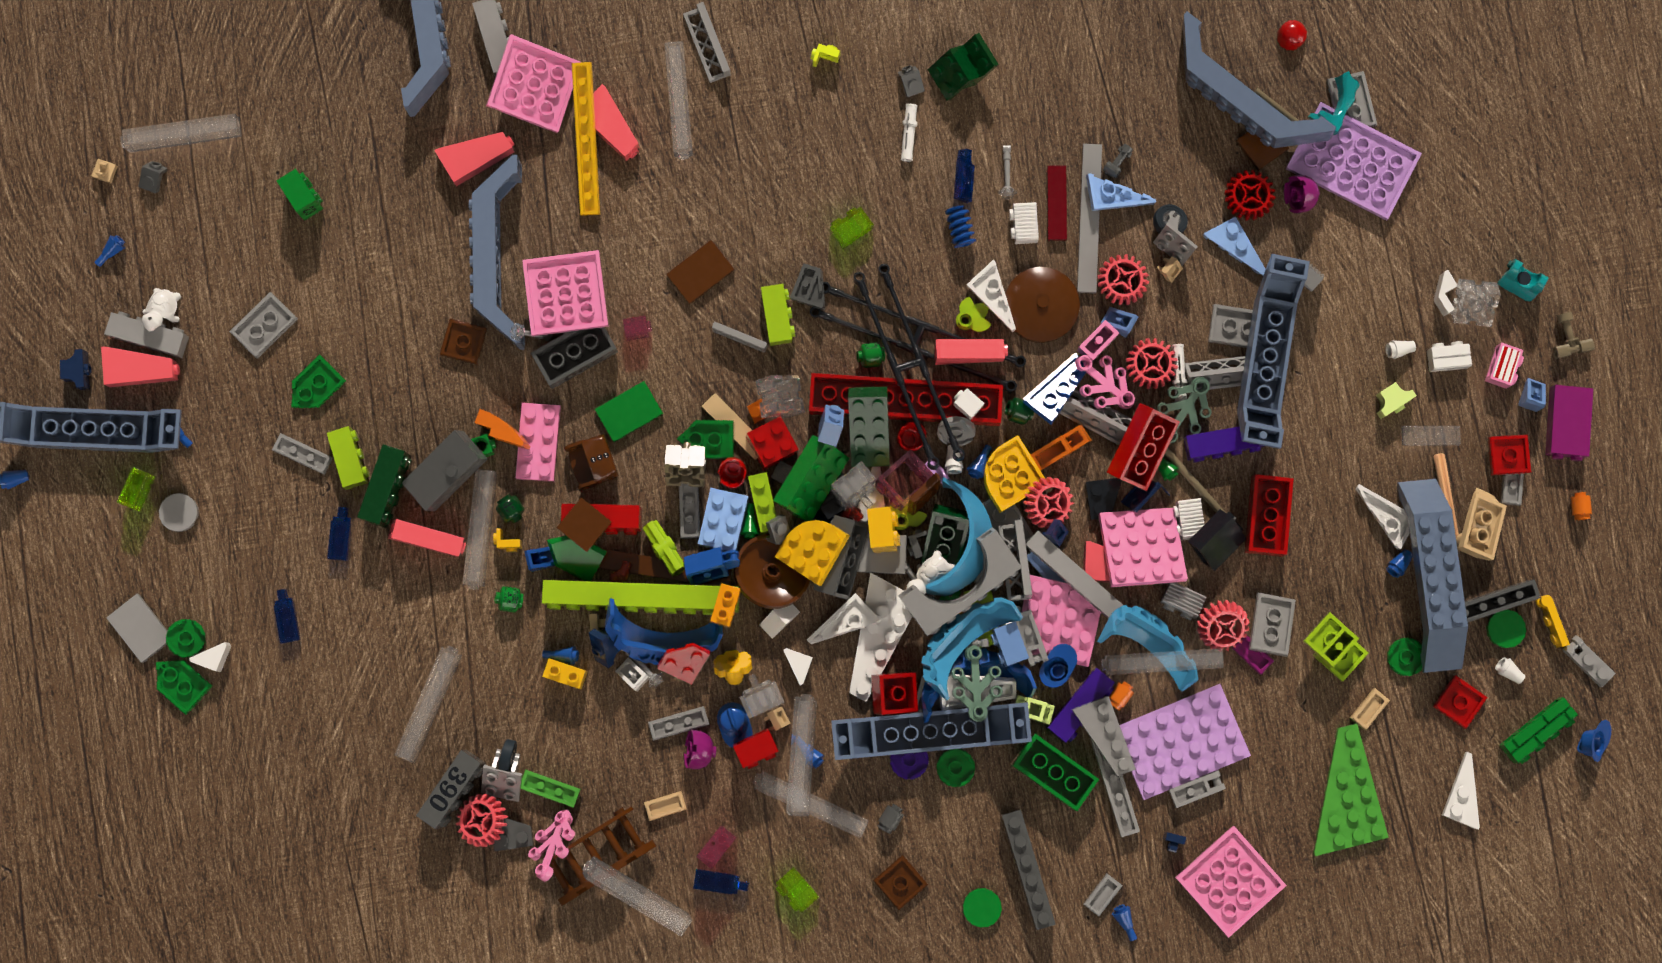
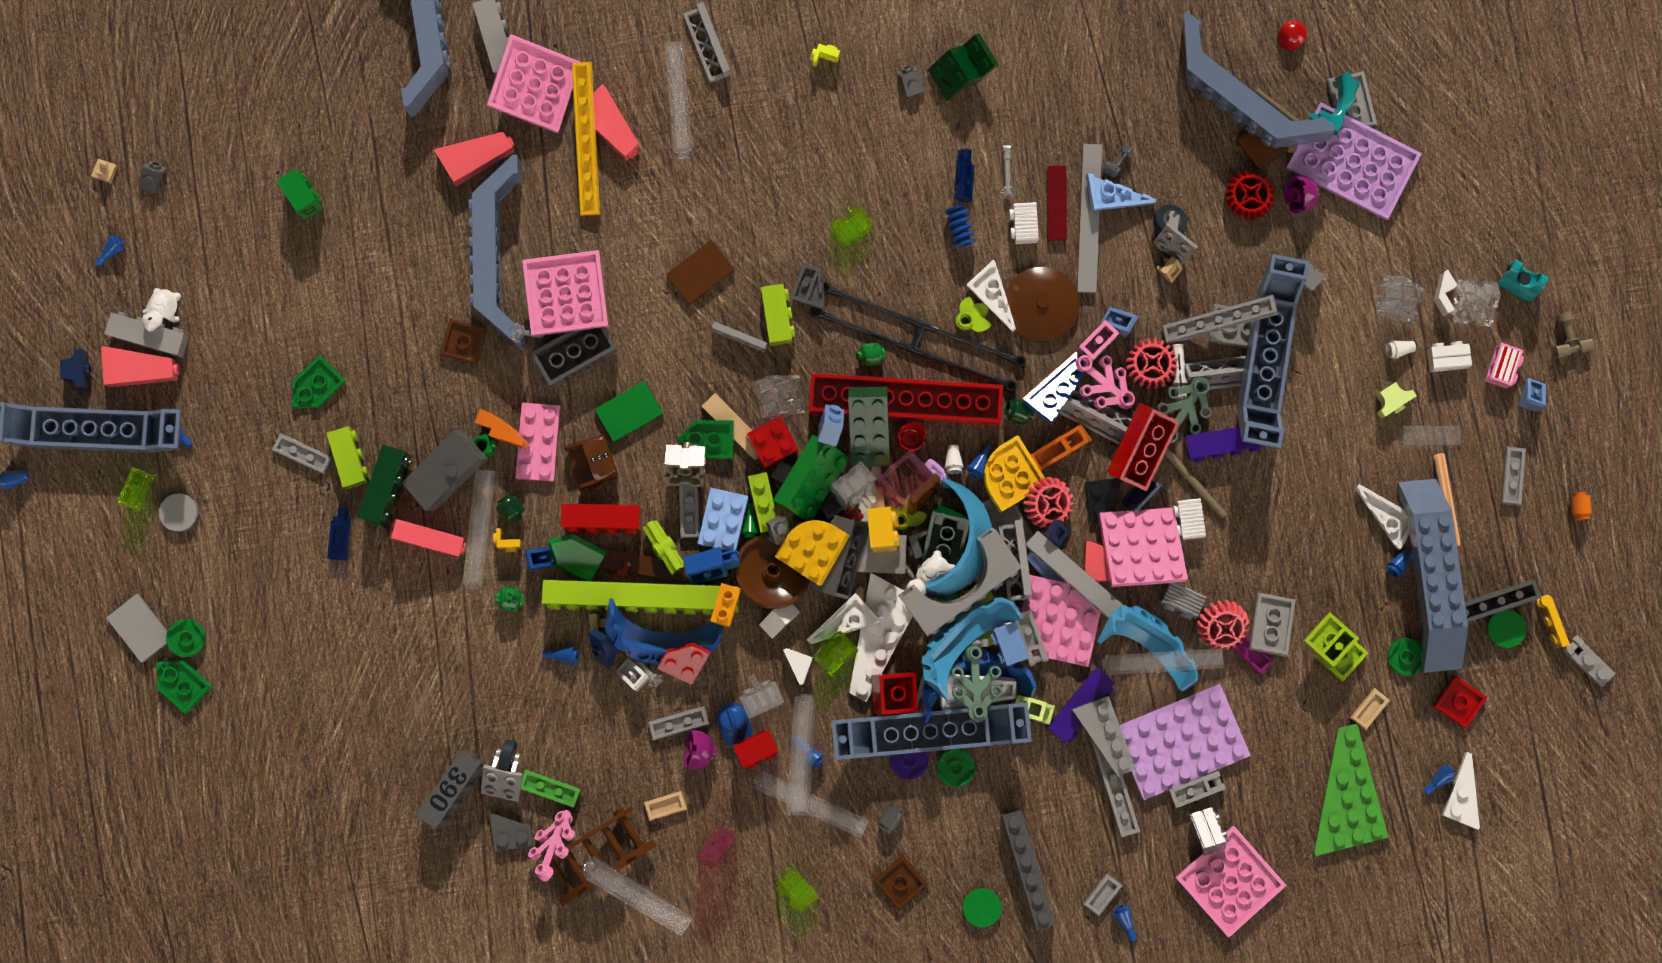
clear brick [120,114,242,153] -> none
white slope [189,642,231,672] -> none
light grey tile [229,292,298,359] -> none
clear blue hinge [274,589,301,644] -> none
clear brick [394,645,462,763] -> none
coral gear [456,794,508,847] -> none
yellow brick [542,658,588,690] -> none
reddish brown tile [556,498,612,552] -> none
clear pink brick [623,315,652,341] -> none
clear blue hinge [693,869,749,895] -> none
yellow plant [713,650,752,685] -> none
red hair [718,457,747,489] -> none
orange plate [747,398,772,424] -> none
tan tile [764,706,791,731] -> none
black bar [853,264,965,470] -> none
white pin [901,104,918,162] -> none
coral slope [934,339,1008,365] -> none
light grey tile [937,416,976,446] -> none
white brick [953,388,984,420] -> none
green brick [1011,734,1099,811] -> none
blue piece [1039,644,1077,688] -> none
coral gear [1097,254,1149,306] -> none
orange brick [1109,681,1134,711] -> none
green cone [1158,458,1179,481] -> none
dark blue tile [1163,832,1186,853] -> none
black brick [1188,509,1246,571] -> none
light blue wing [1203,216,1266,276] -> none
red brick [1244,474,1294,557] -> none
tan slope [1456,488,1507,560] -> none
red tile [1488,435,1531,476] -> none
white cone [1495,657,1525,684] -> none
green brick [1499,697,1578,764] -> none
magenta brick [1545,385,1594,461] -> none
blue piece [1577,720,1612,762] -> none
none -> clear neon green brick [813,631,859,677]
none -> light grey tile [1162,295,1278,345]
none -> brick [1190,808,1228,856]
none -> clear brick [1375,275,1424,325]
none -> blue cone [1423,764,1456,795]

